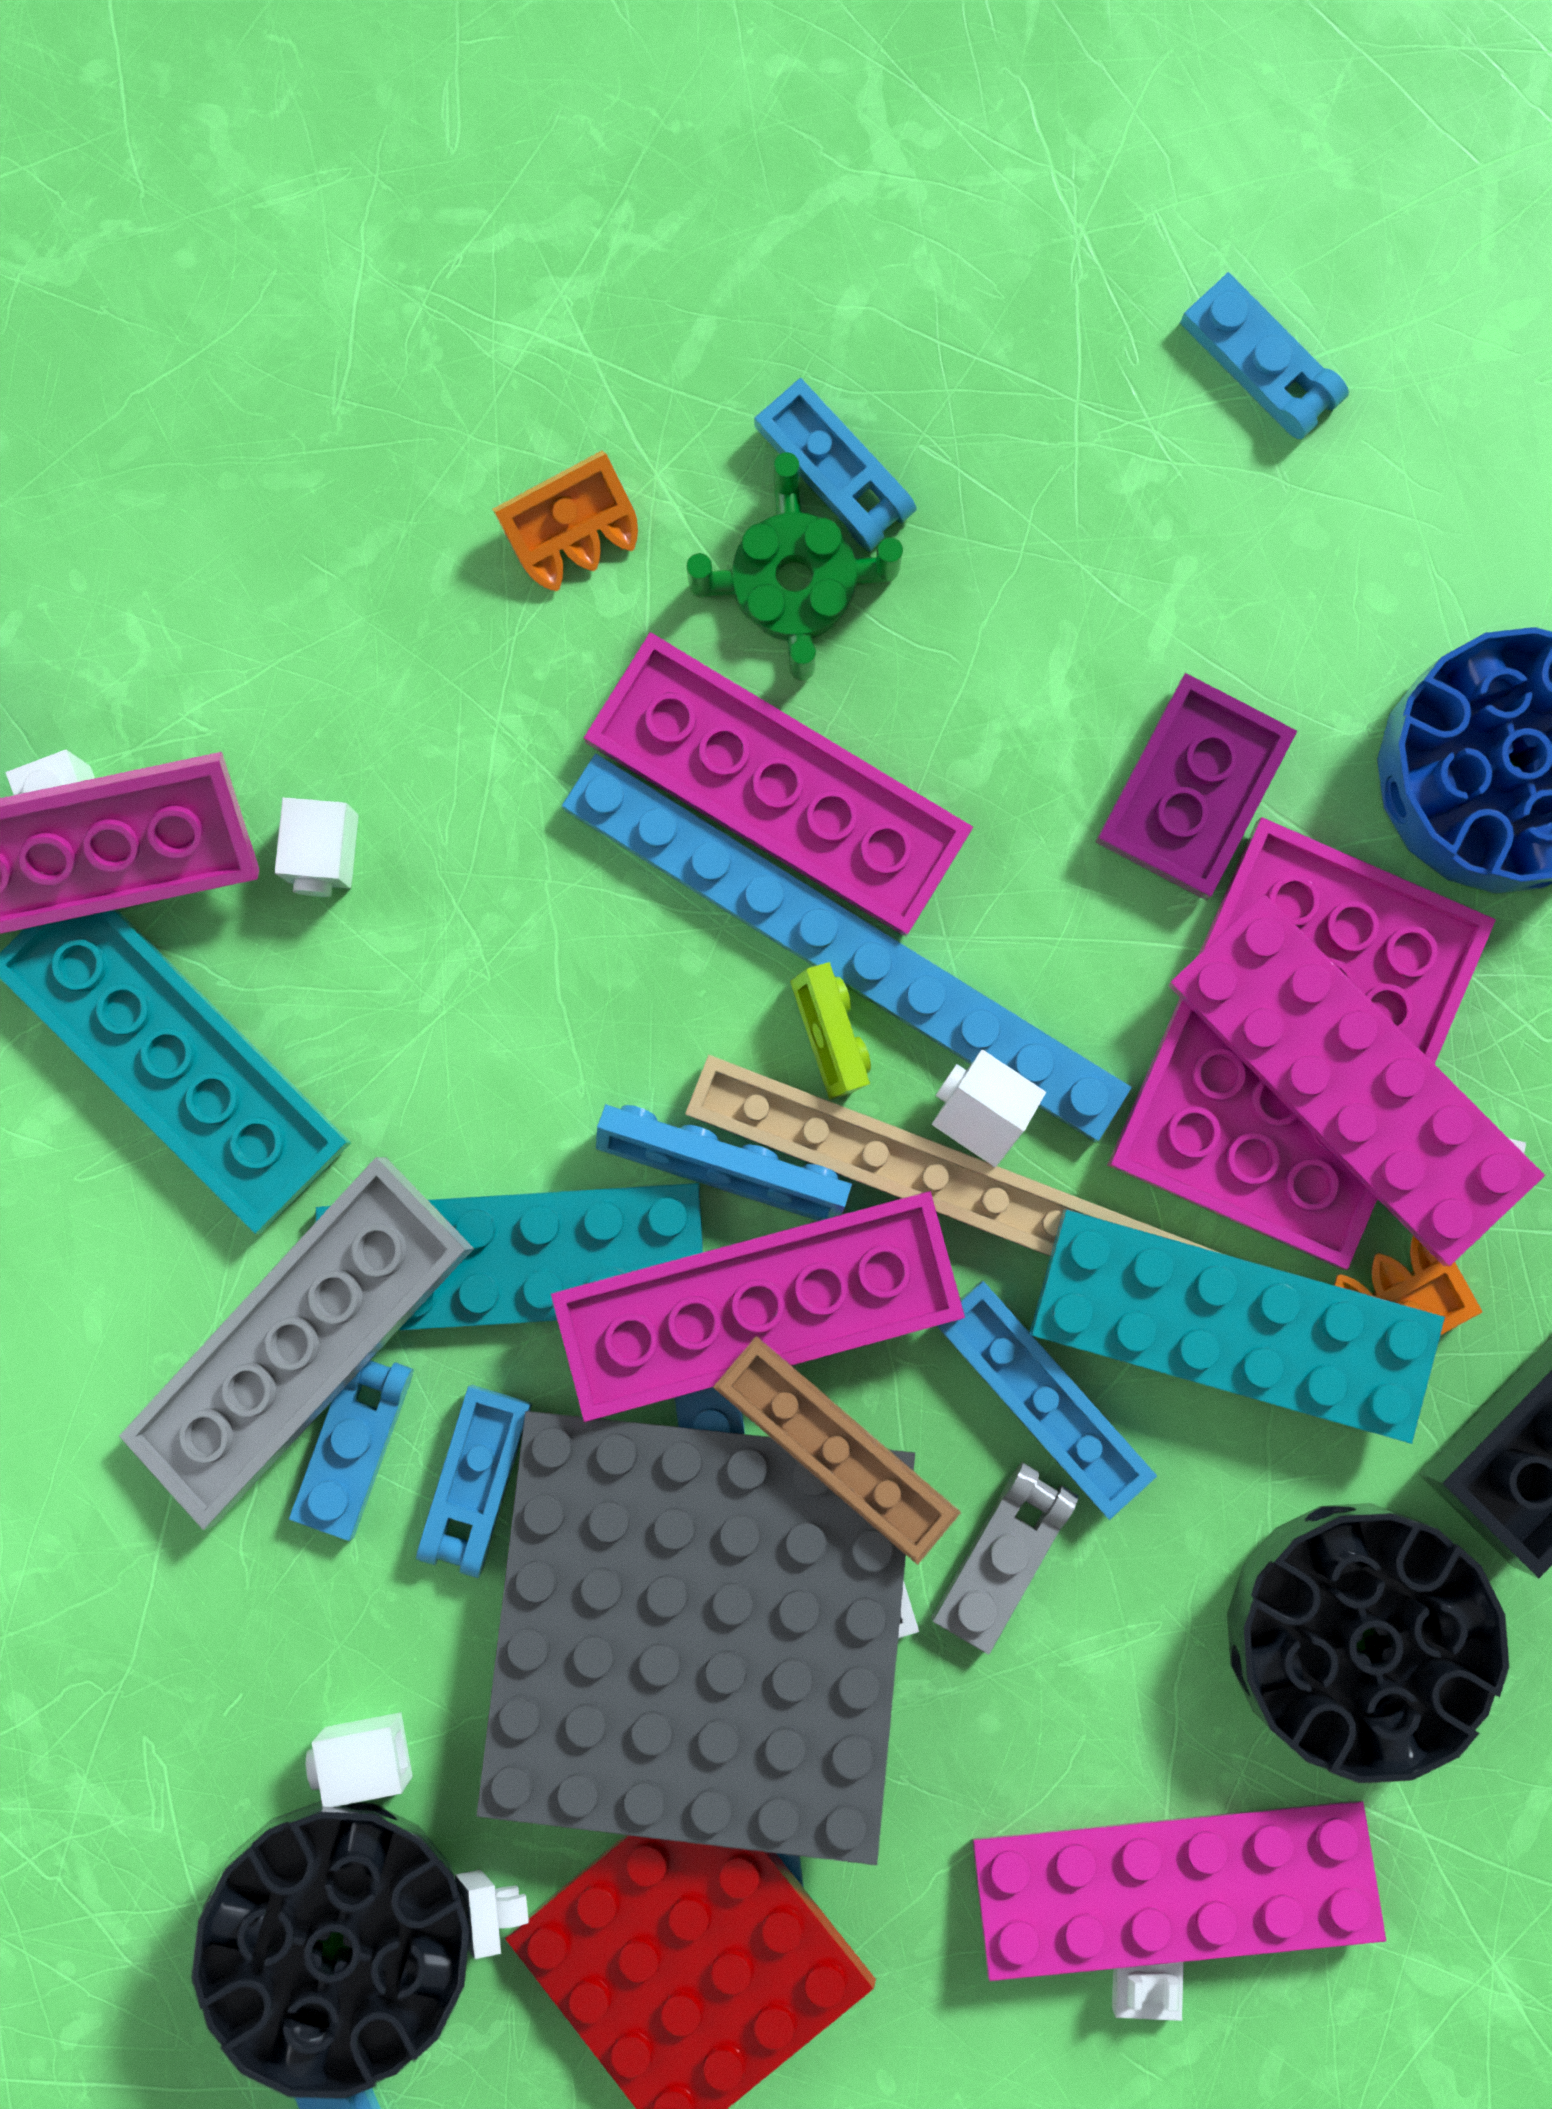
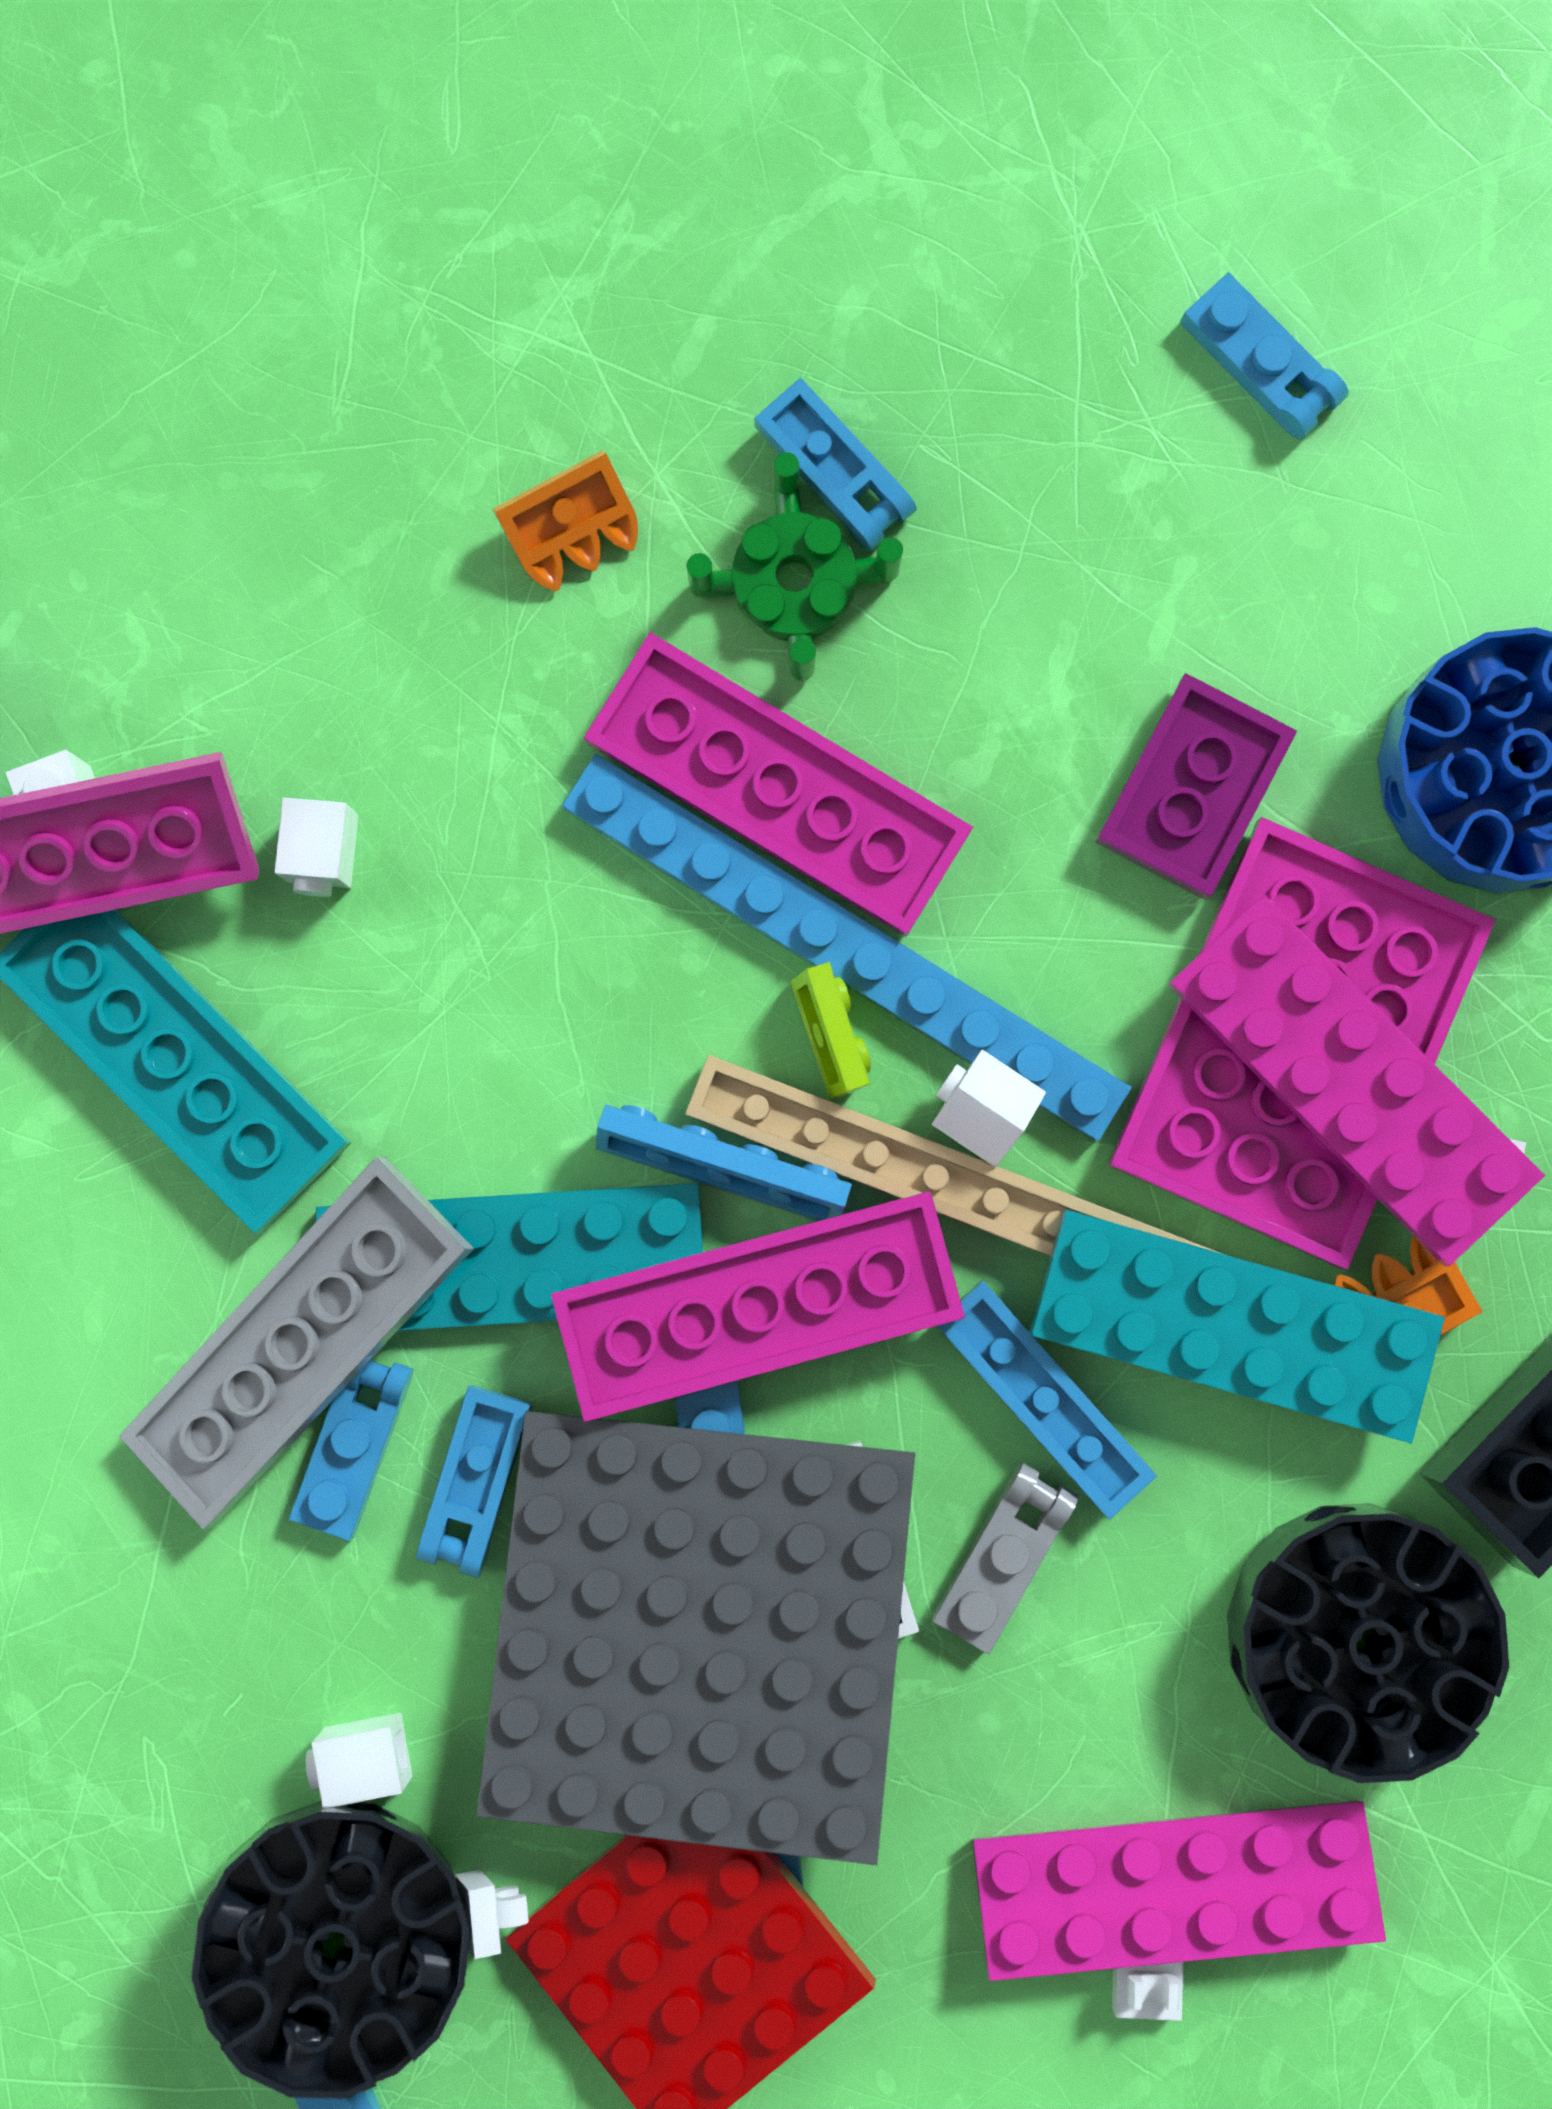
medium nougat tile [713,1336,961,1565] -> none

